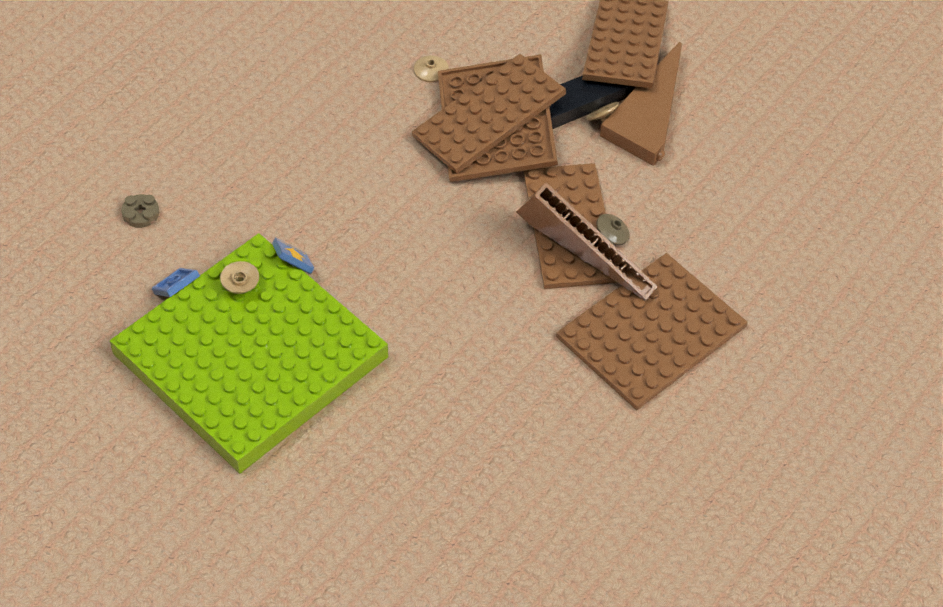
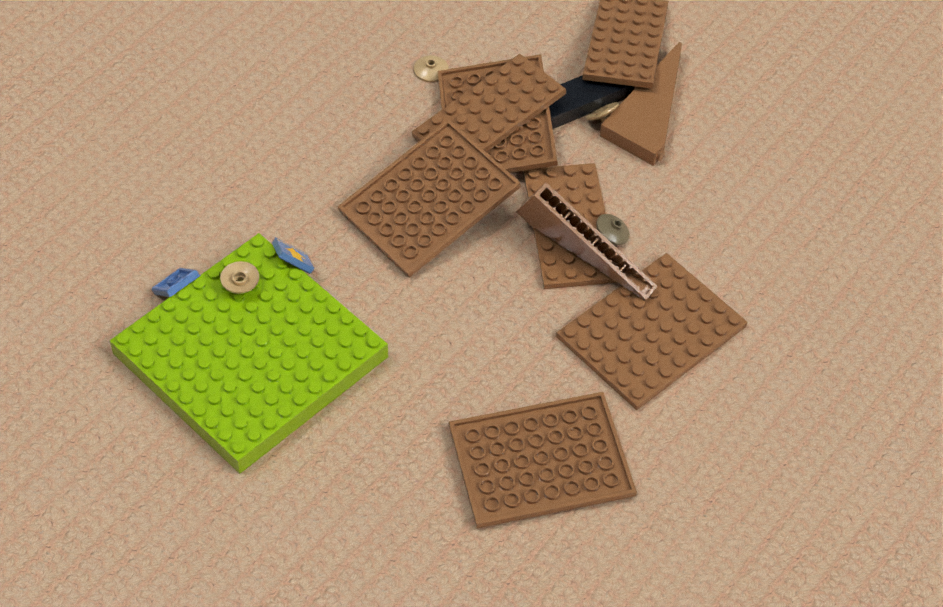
dark tan plate [121,194,159,228] -> none
none -> medium nougat plate [337,119,521,278]
none -> medium nougat plate [449,392,637,529]

